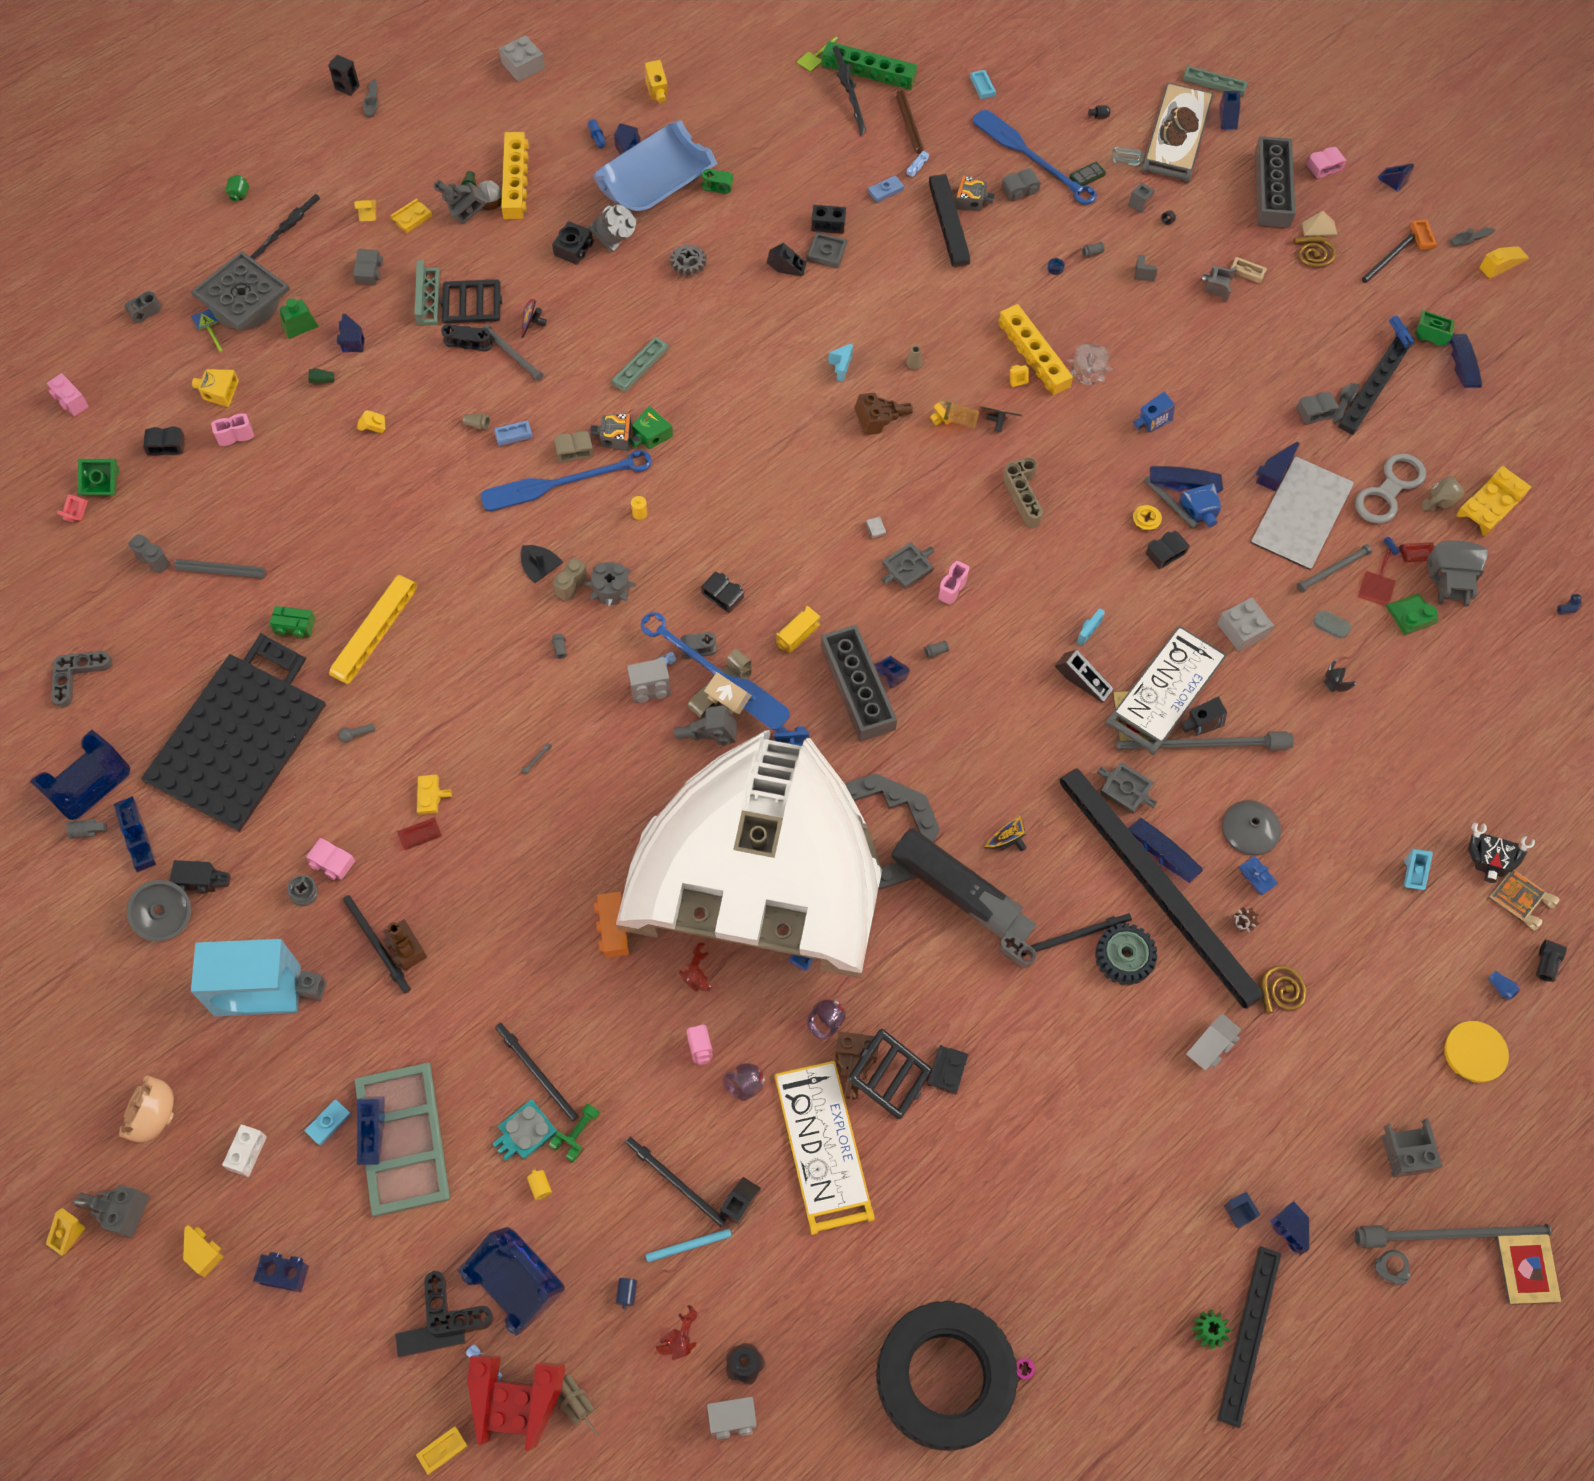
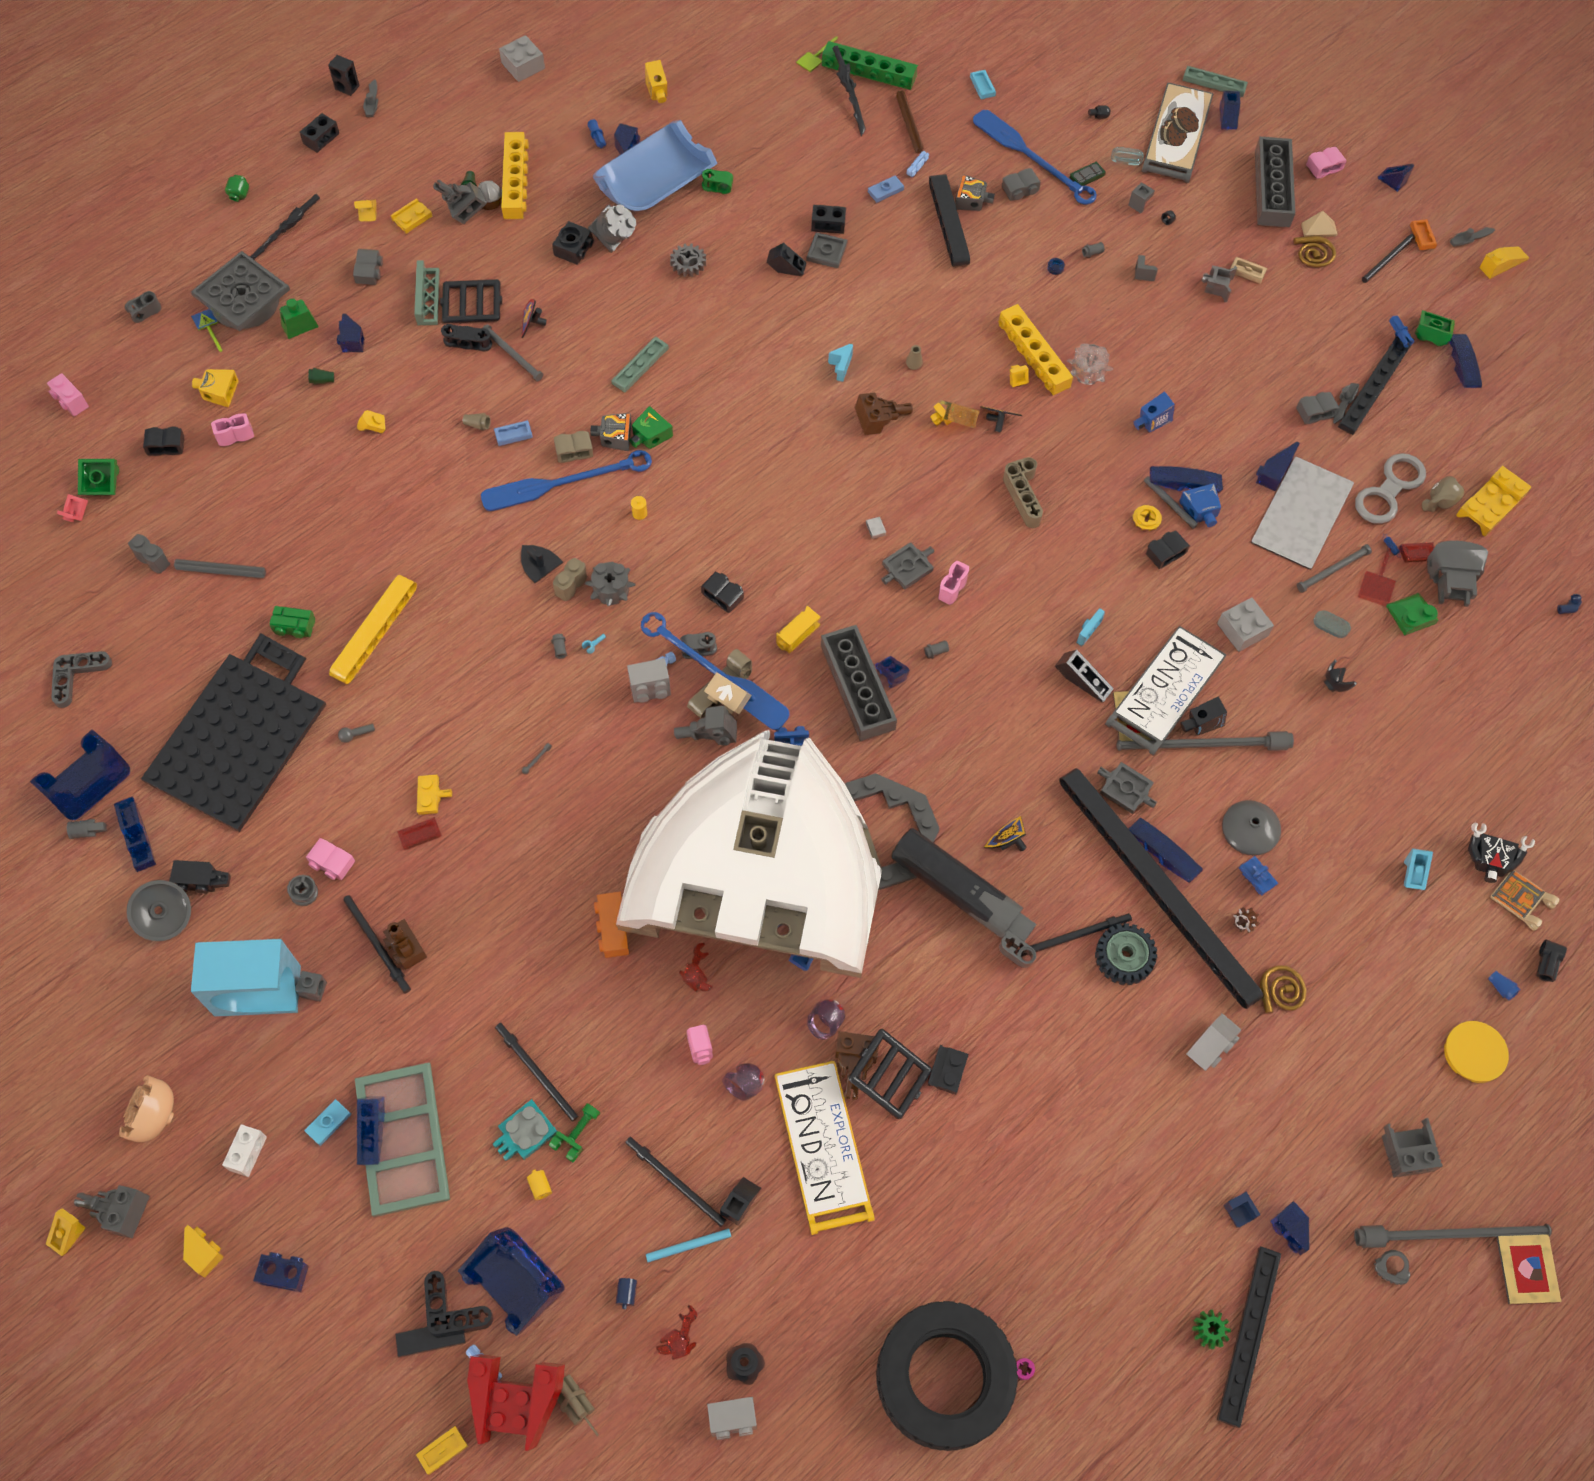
none -> black brick [299,113,340,153]
none -> medium azure hand [582,634,606,654]

